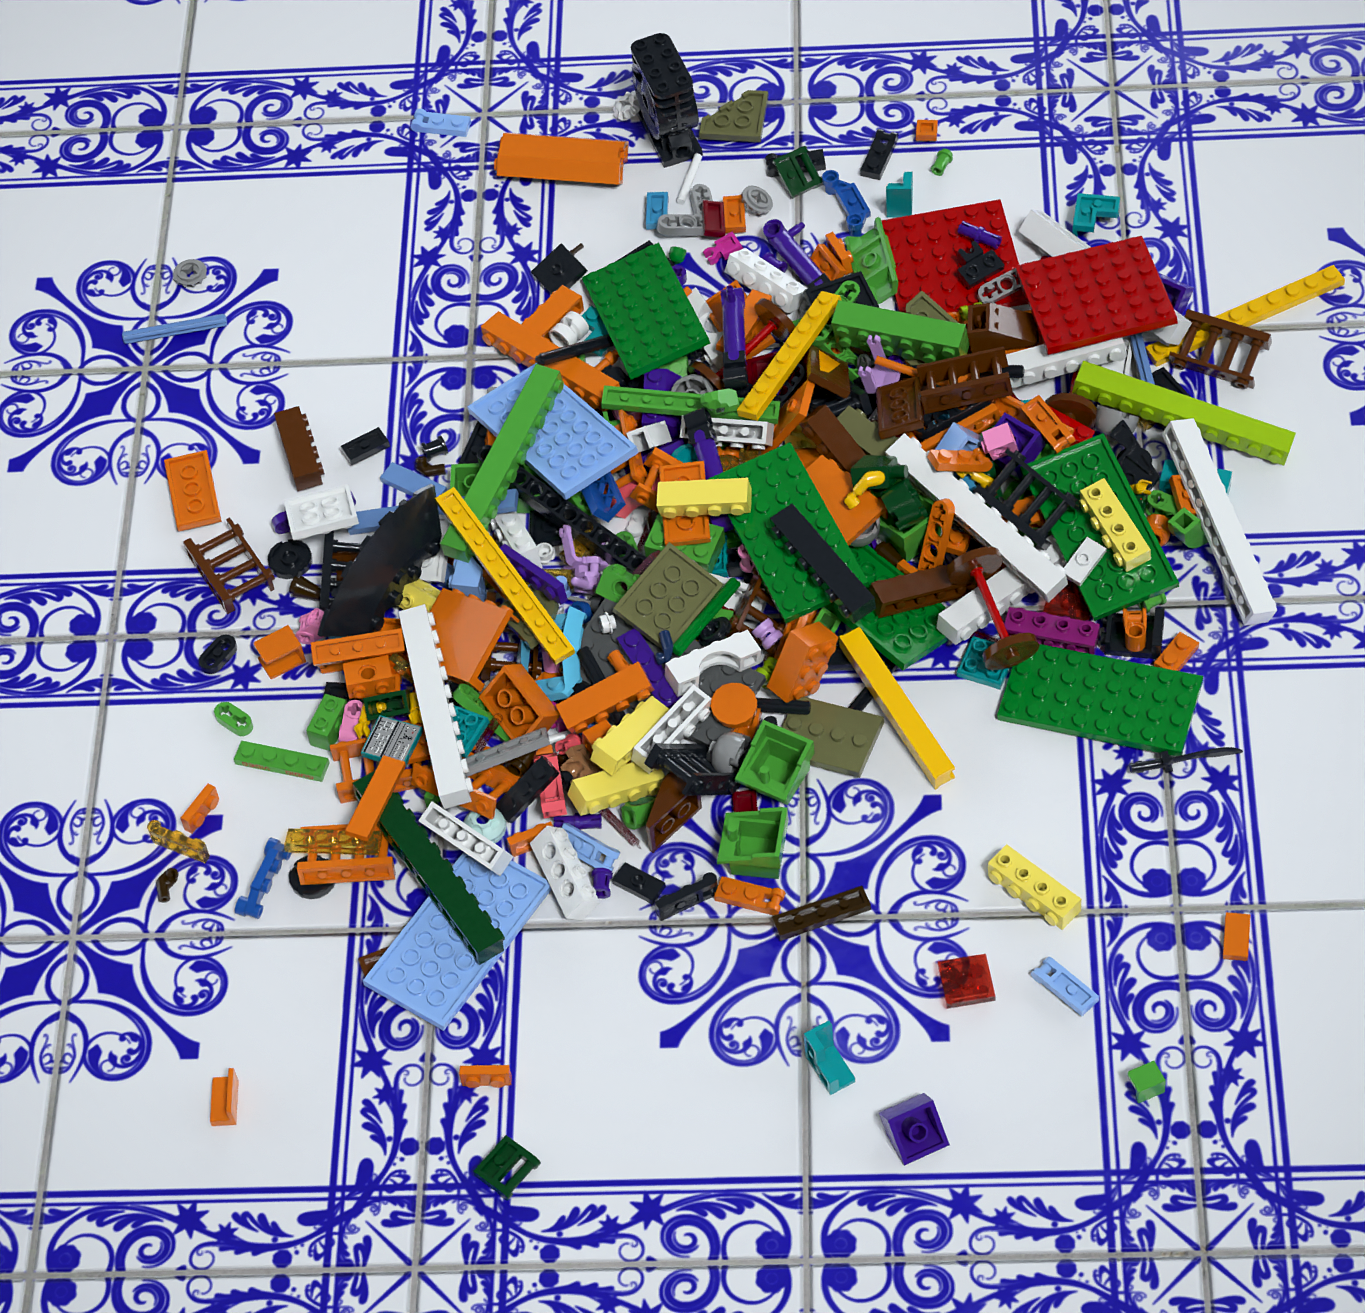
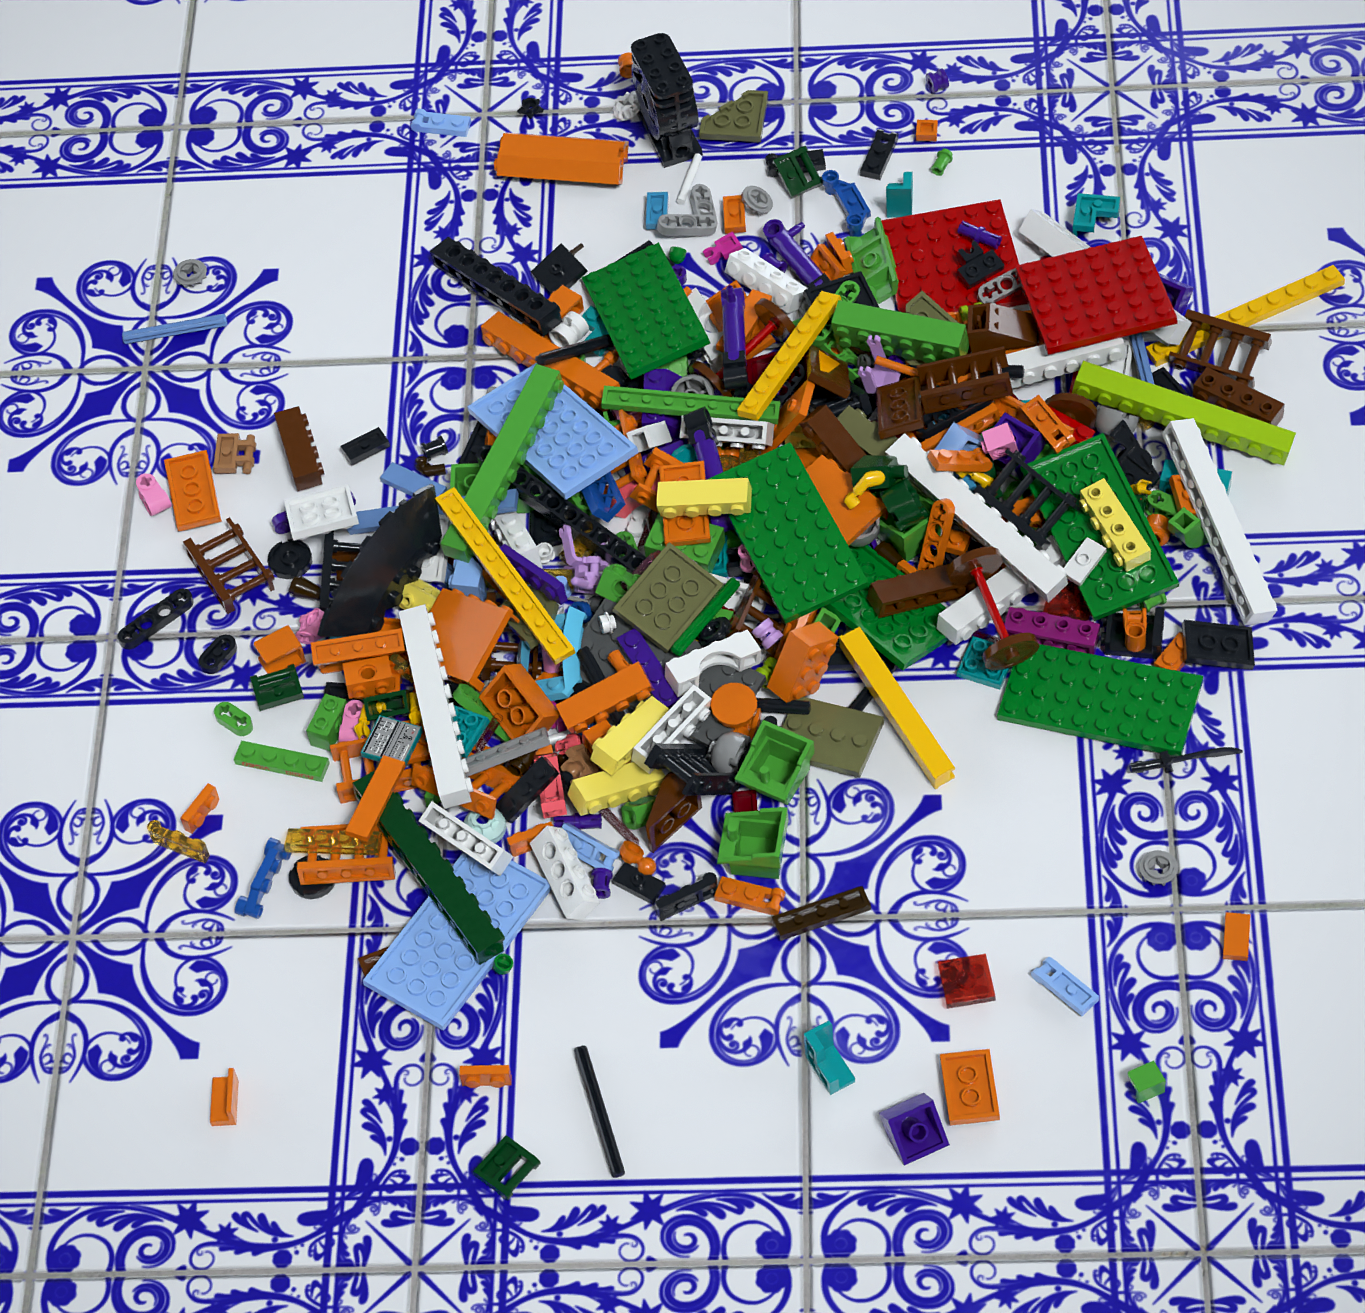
dark brown arm [156,868,179,903] -> none
dark blue arm [655,630,674,665] -> none
bright green rock [701,389,739,415] -> none
dark red tile [702,200,726,238] -> none
black brick [770,504,876,624] -> none
light yellow brick [988,844,1082,930] -> none
none -> black beam [118,588,194,650]
none -> bright pink piece [136,473,172,516]
none -> medium nougat plate [213,433,257,474]
none -> dark green plate [250,664,304,711]
none -> black brick [430,237,563,336]
none -> green hinge [493,954,513,975]
none -> black plate [517,98,544,119]
none -> black axle [574,1045,625,1178]
none -> orange wheel [618,52,633,79]
none -> orange plate [619,841,656,875]
none -> dark purple wheel [926,68,949,93]
none -> orange plate [940,1049,1000,1126]
none -> light grey gear [1139,850,1178,886]
none -> black tile [1182,620,1255,670]
none -> reddish brown brick [1193,367,1285,426]

